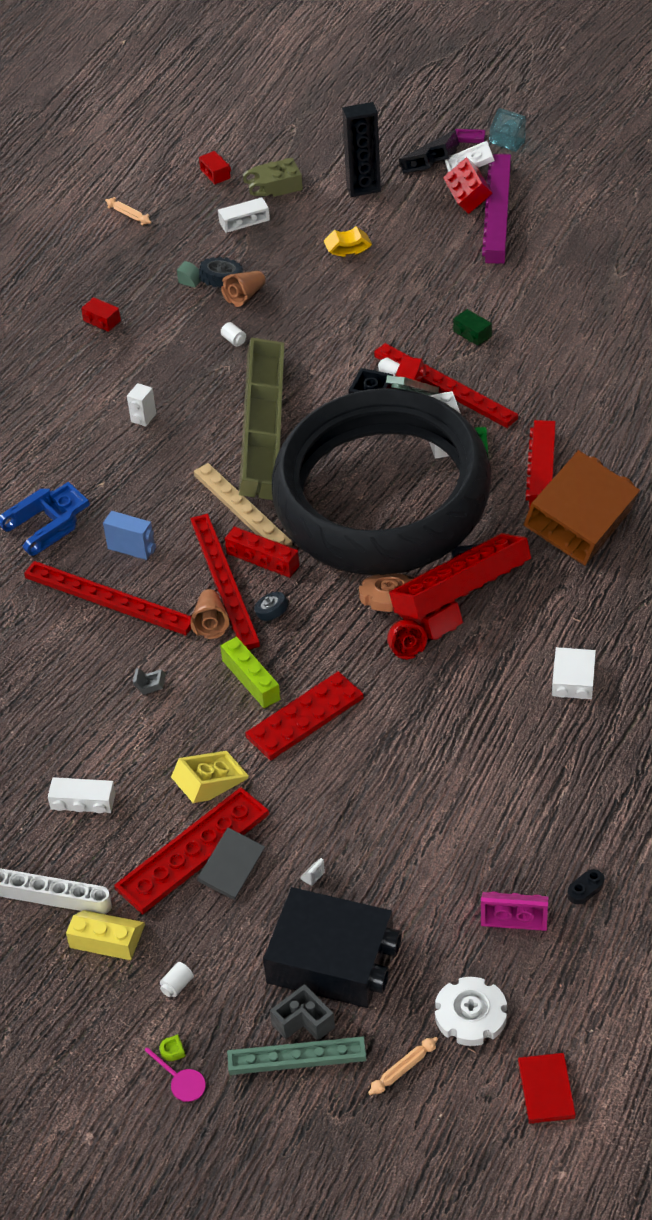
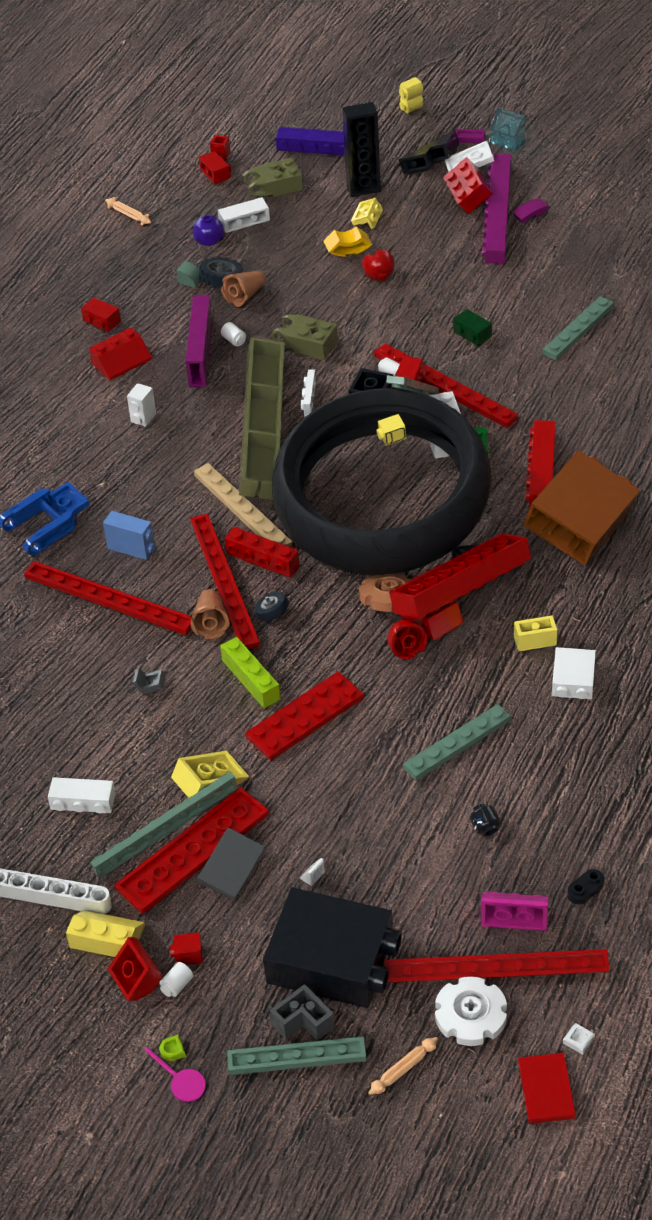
none -> red slope [89,327,152,381]
none -> sand green plate [91,772,238,879]
none -> red brick [107,937,161,1001]
none -> red brick [170,933,203,965]
none -> magenta brick [186,295,213,387]
none -> dark purple cylinder [193,215,225,246]
none -> red brick [210,135,231,161]
none -> olive brick [272,315,338,360]
none -> dark purple brick [276,127,345,155]
none -> white plate [301,370,316,417]
none -> light yellow bracket [351,198,383,229]
none -> red cylinder [361,250,395,281]
none -> light yellow brick [376,414,407,446]
none -> red plate [384,949,610,983]
none -> light yellow brick [399,77,423,114]
none -> sand green plate [403,704,511,781]
none -> black head [470,803,500,836]
none -> magenta slope [513,198,549,224]
none -> light yellow brick [514,615,557,652]
none -> sand green plate [542,296,614,361]
none -> white tile [563,1023,595,1055]

